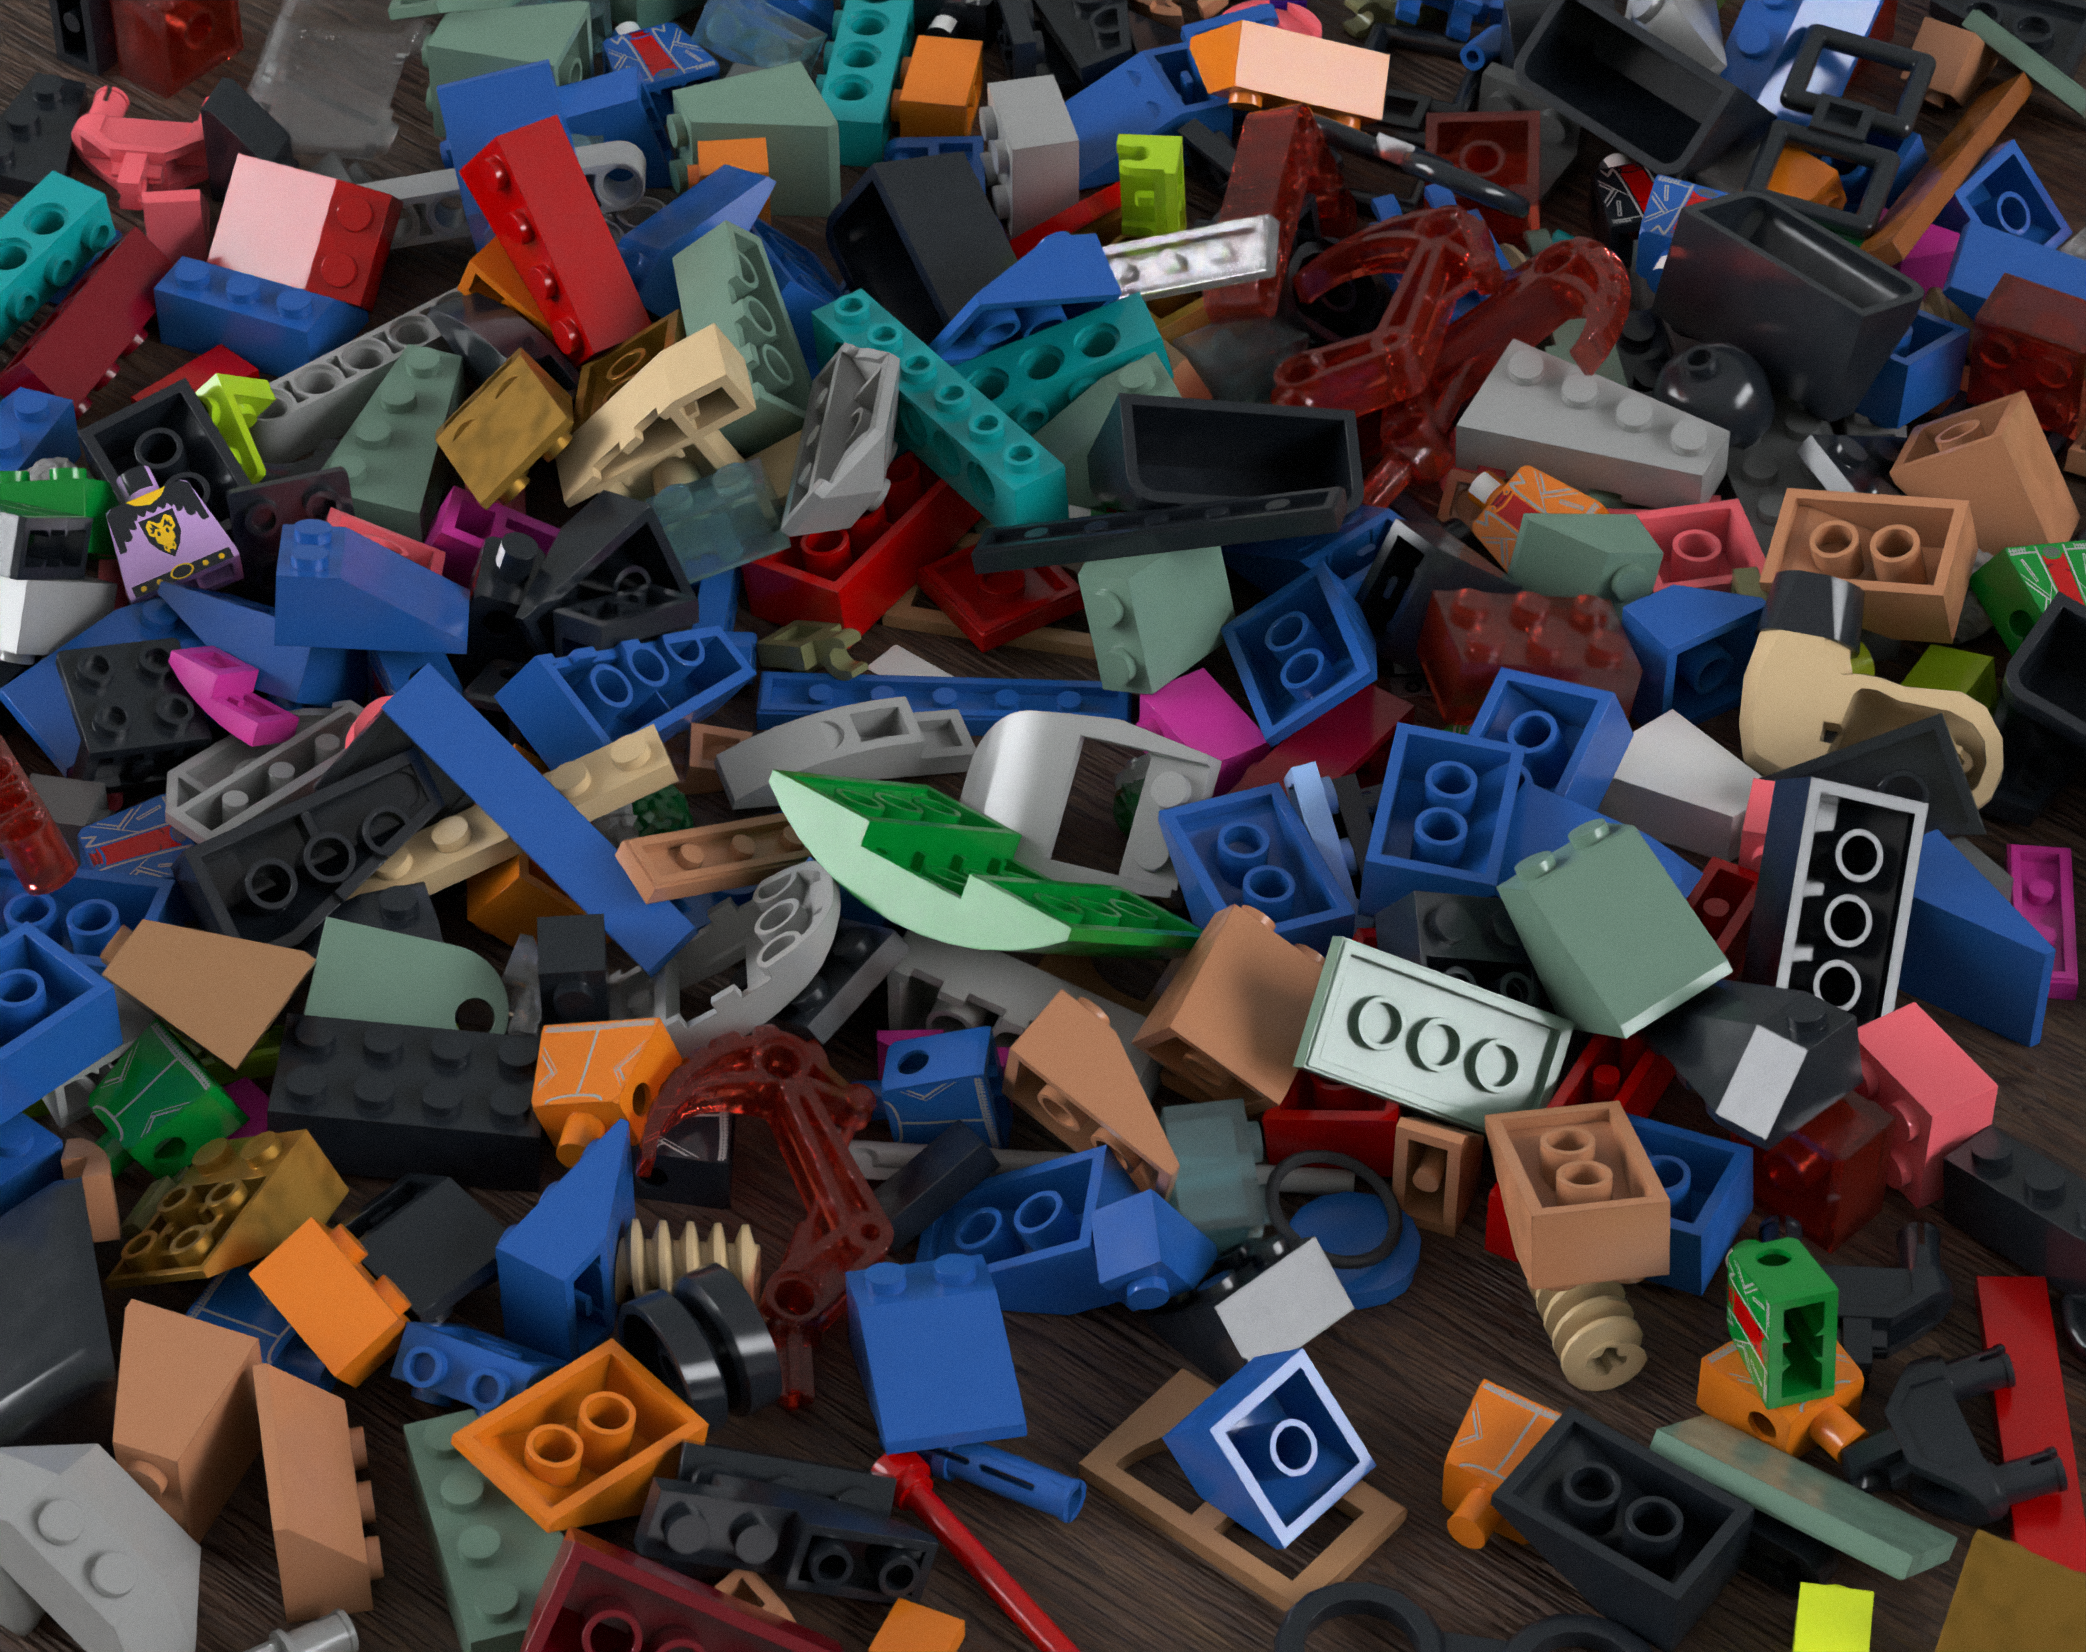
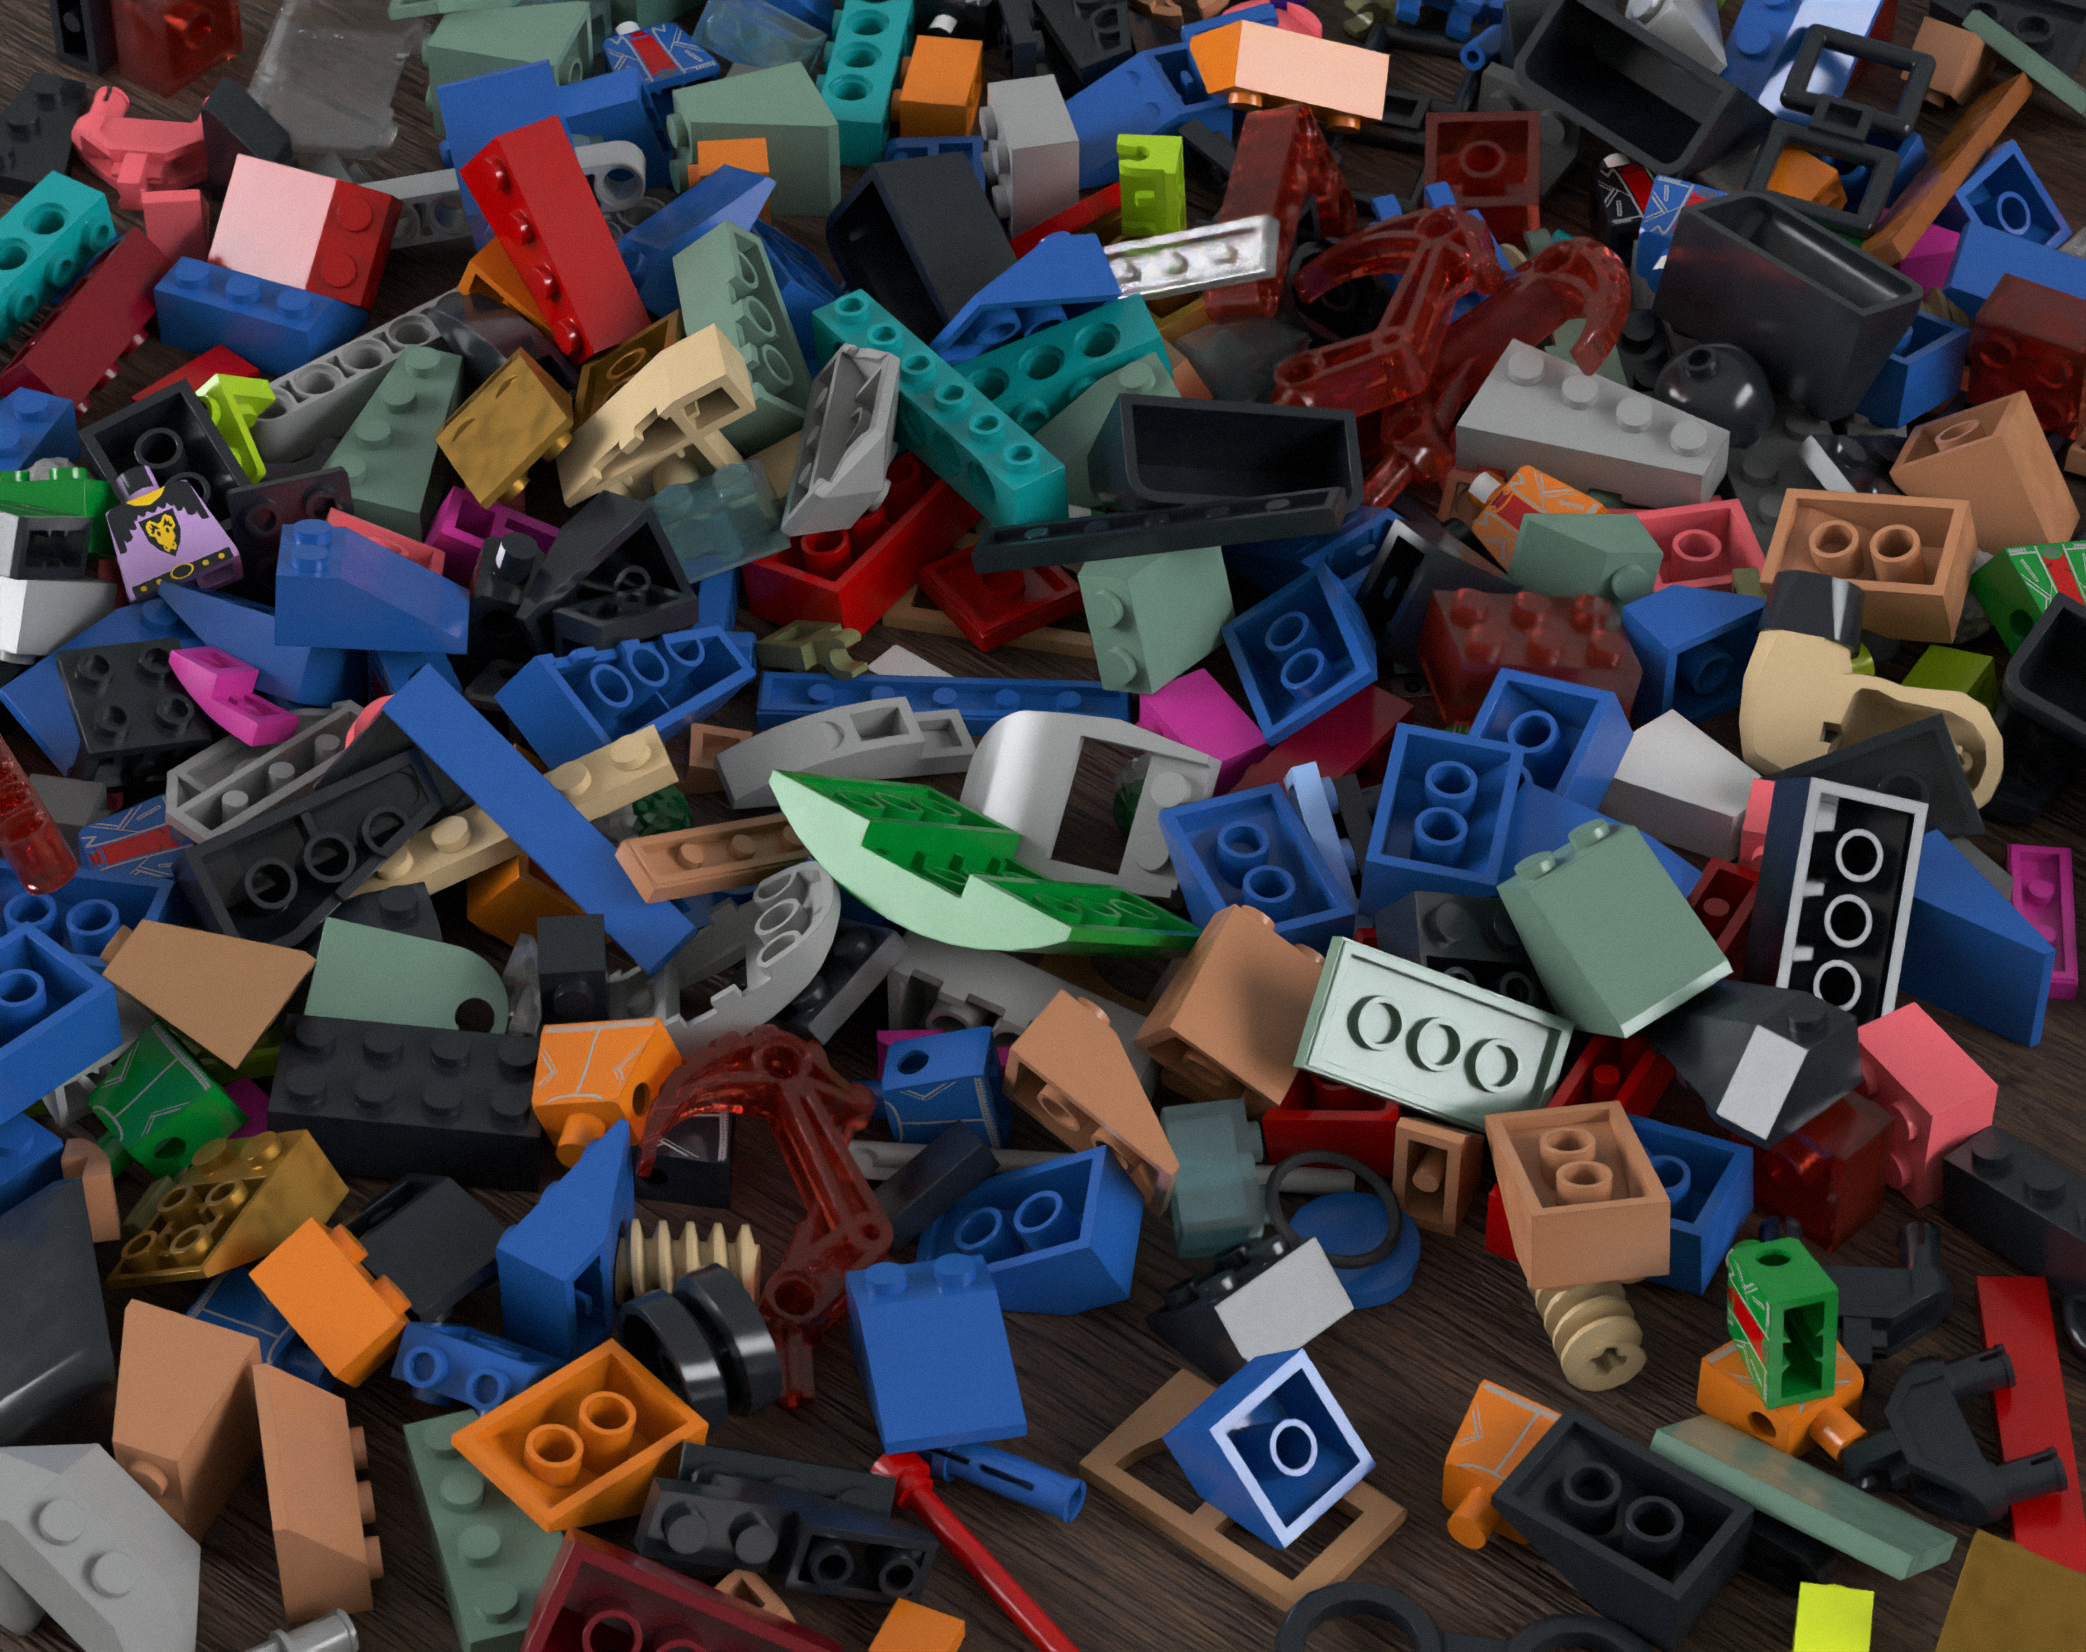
blue slope [1090,1189,1218,1311] -> none
black bar [1292,110,1531,219] -> none

